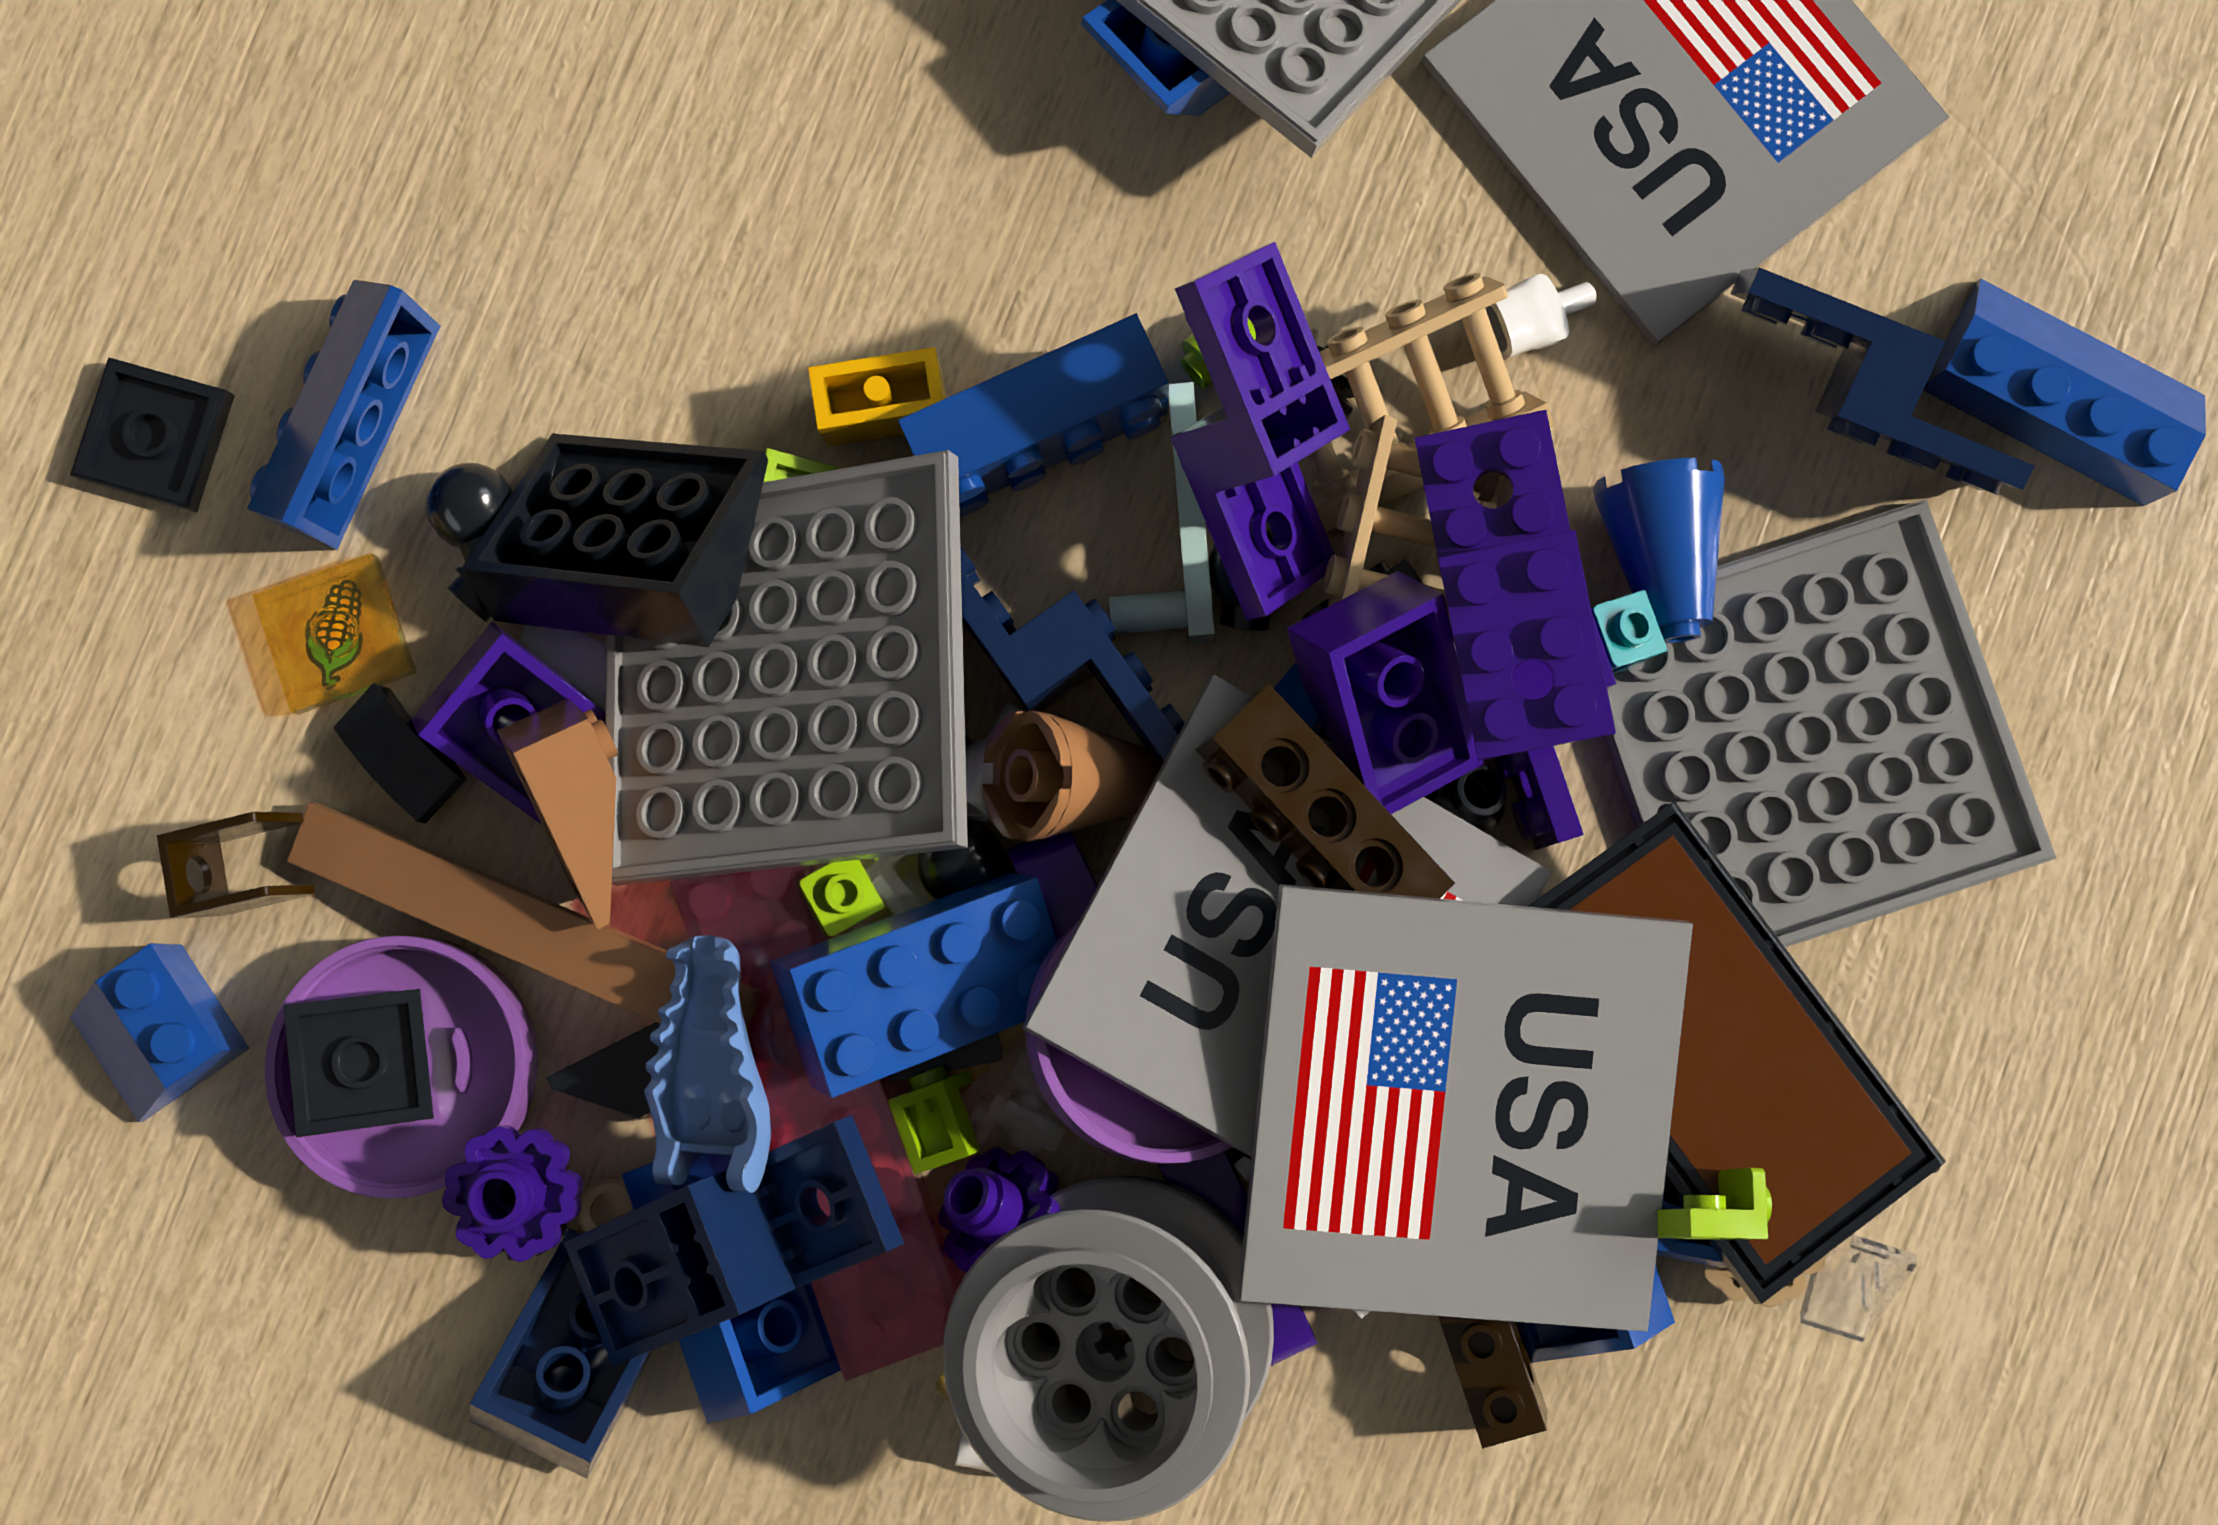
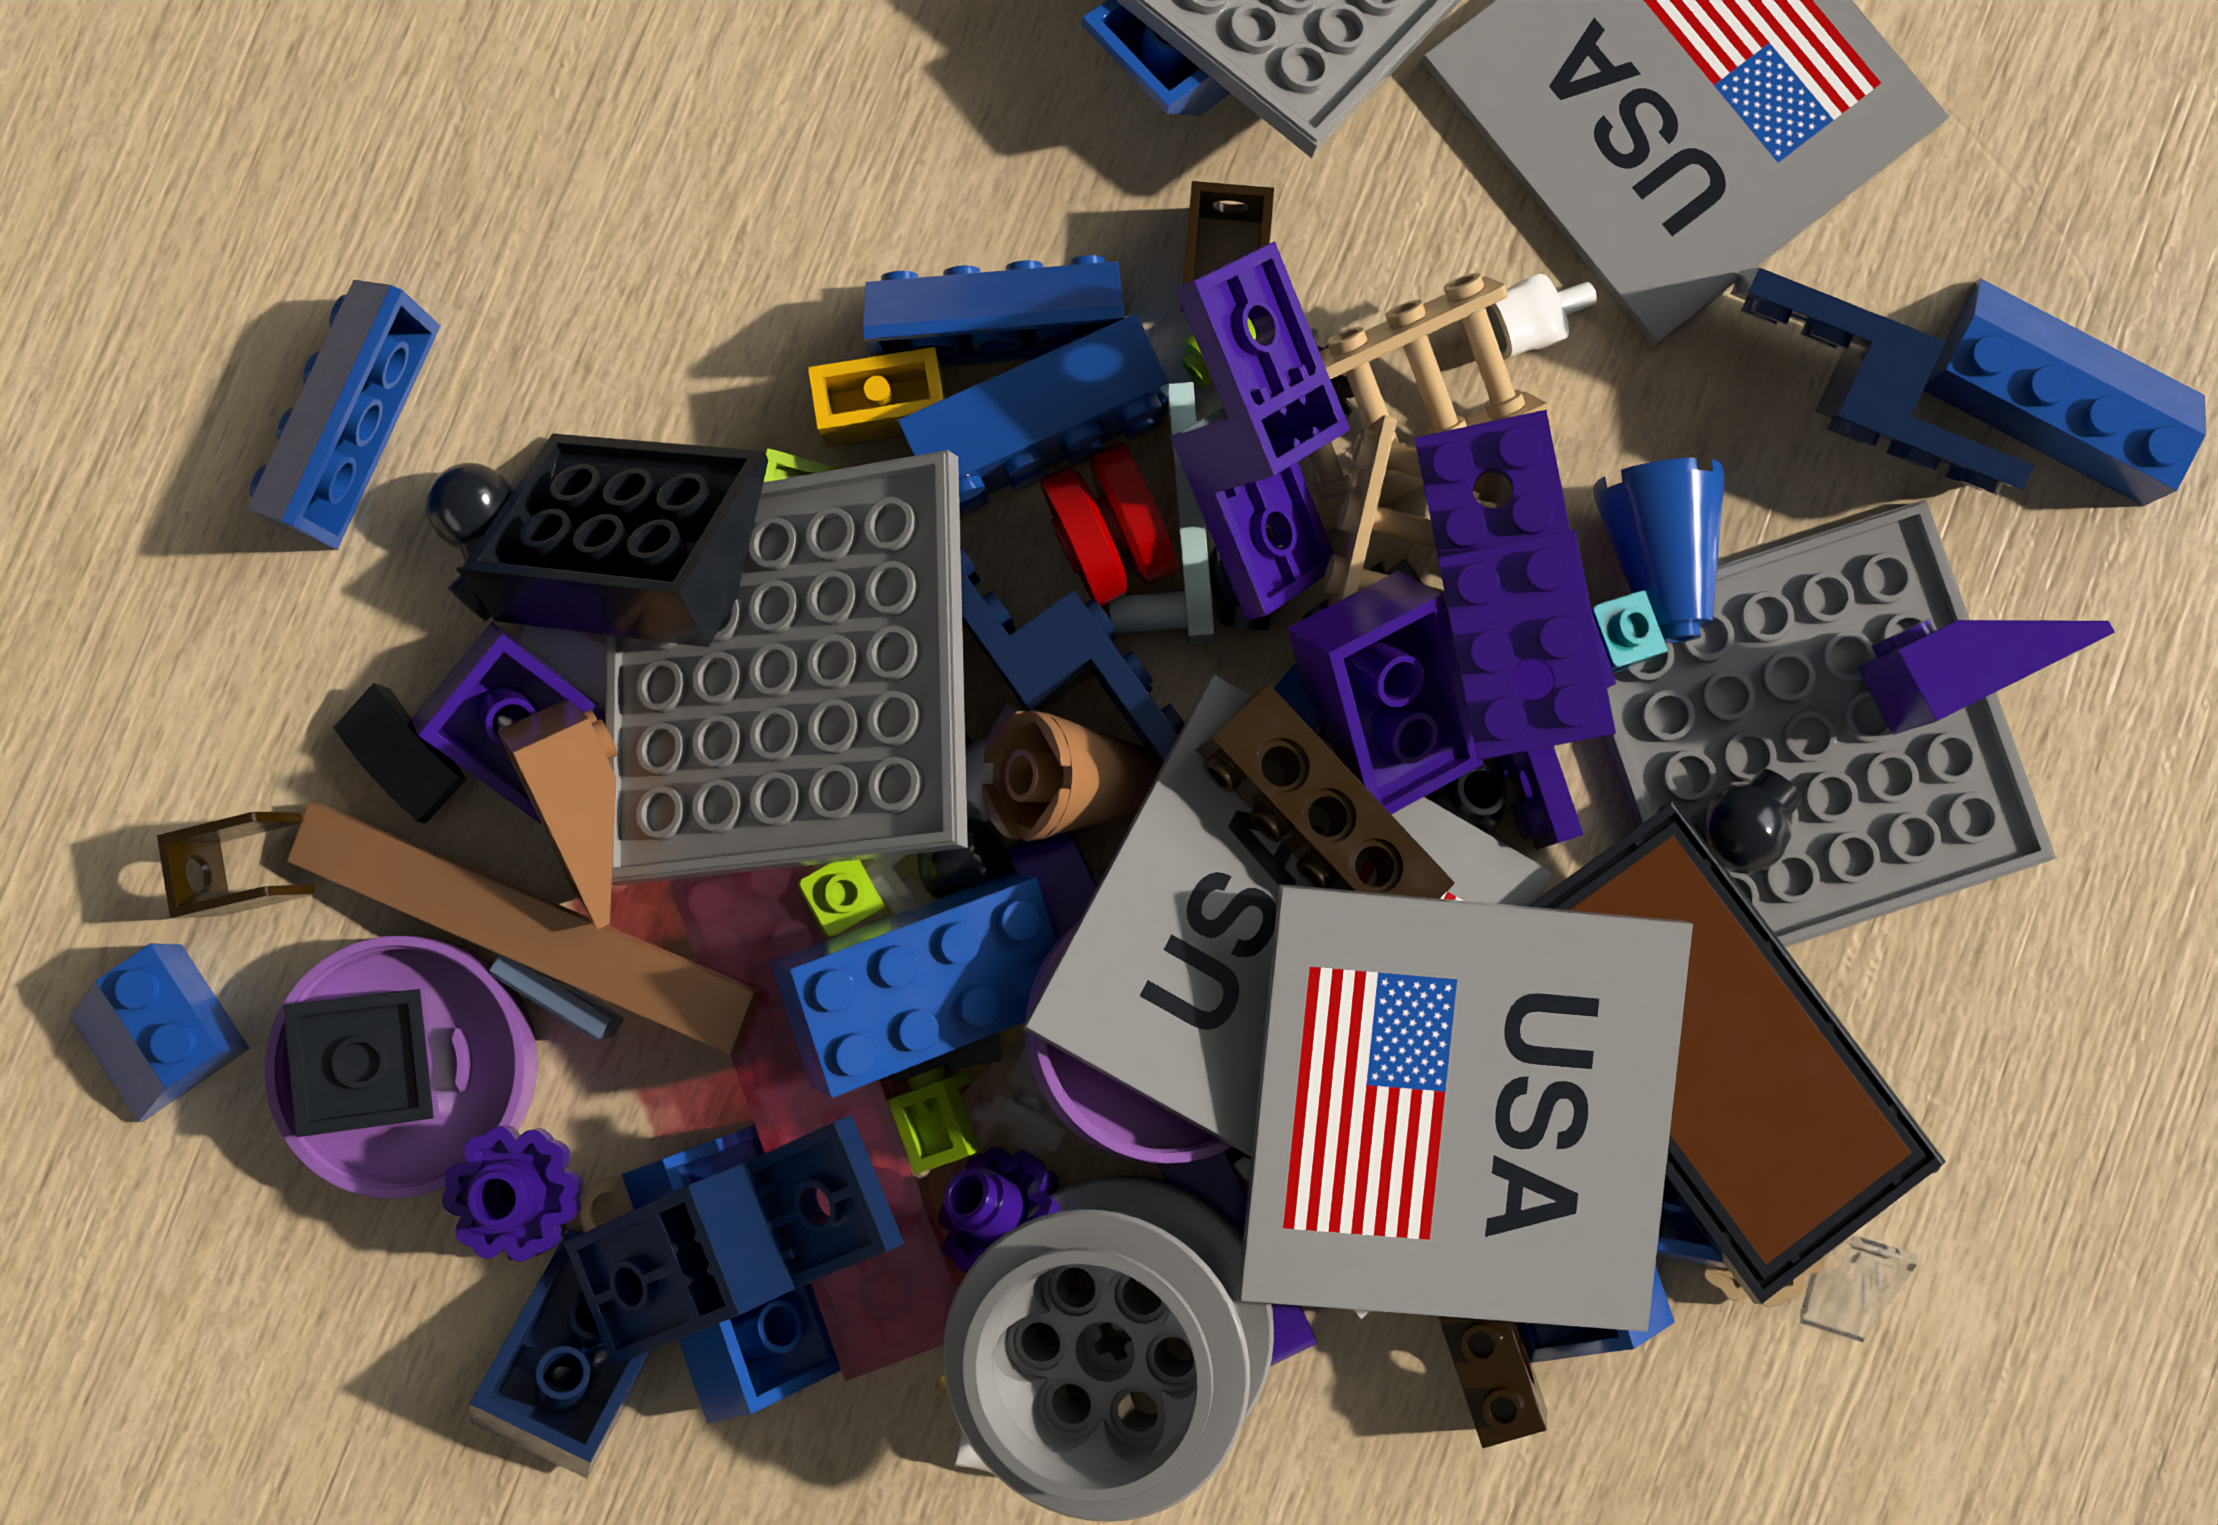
black tile [70,357,235,513] -> none
clear yellow tile [252,553,417,715] -> none
black slope [546,1022,660,1118] -> none
medium blue animal [644,935,772,1193] -> none
lime bracket [1657,1168,1772,1240] -> none
none -> sand blue tile [489,954,625,1040]
none -> blue slope [863,255,1124,367]
none -> red wheel [1039,443,1179,607]
none -> dark brown piece [1181,181,1274,312]
none -> black piece [1699,769,1802,874]
none -> dark purple slope [1857,619,2115,735]

